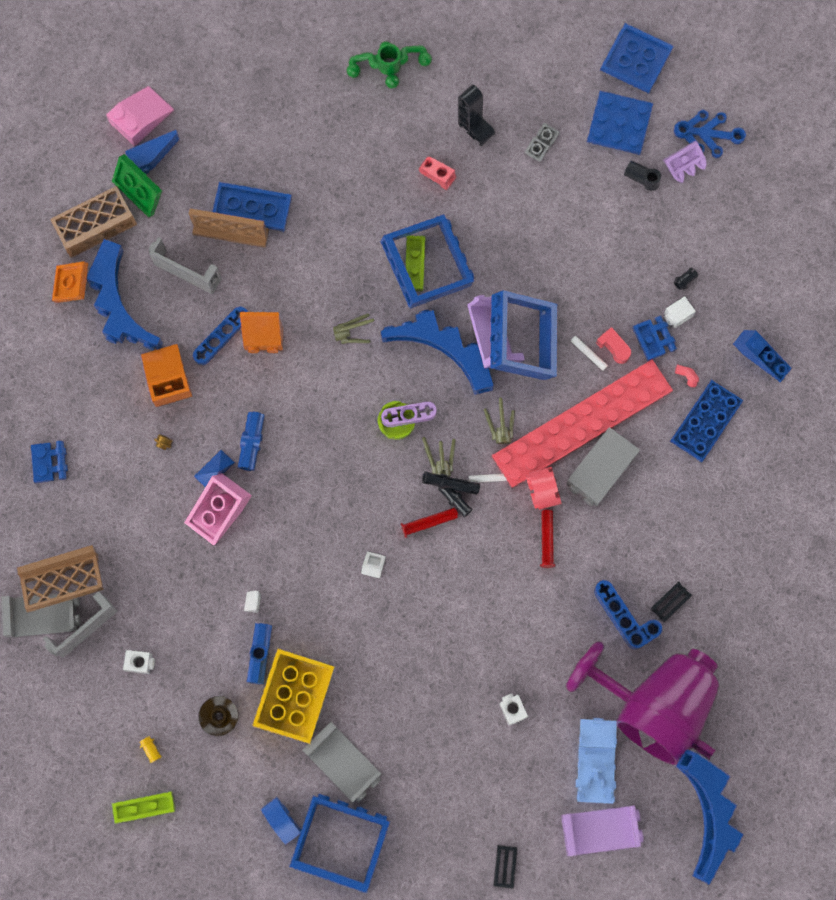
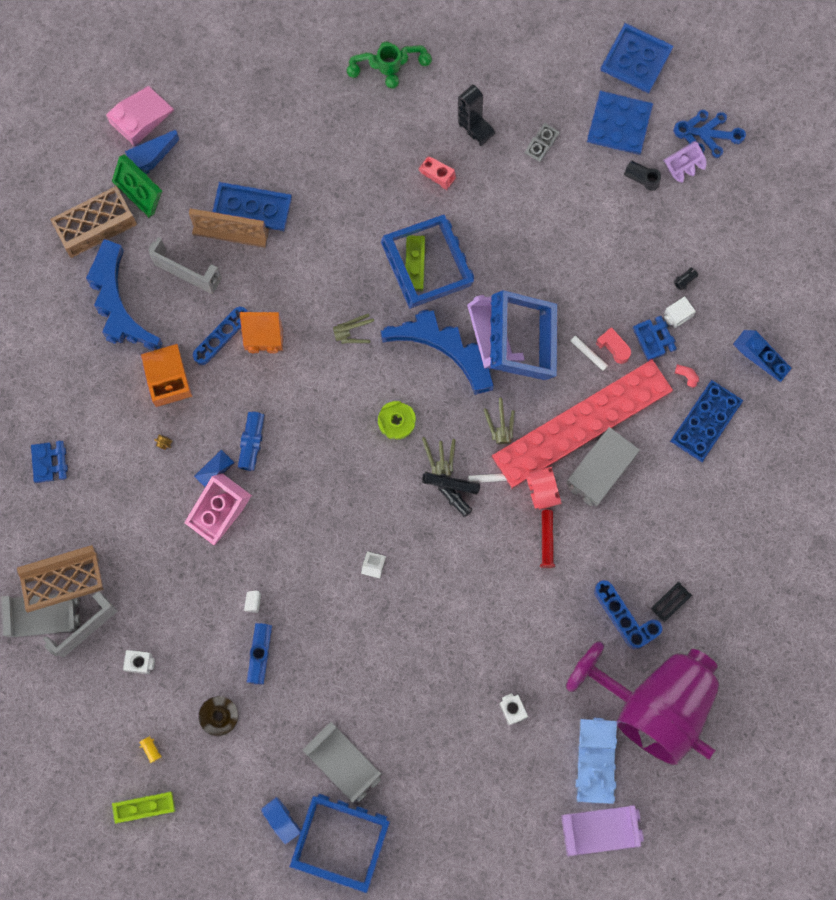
orange plate [52,261,89,303] -> none
yellow slope [252,649,334,744] -> none
lavender beam [381,402,436,427] -> none
red axle [400,508,458,538] -> none
black tile [493,845,518,889] -> none
blue arch [676,750,744,885] -> none

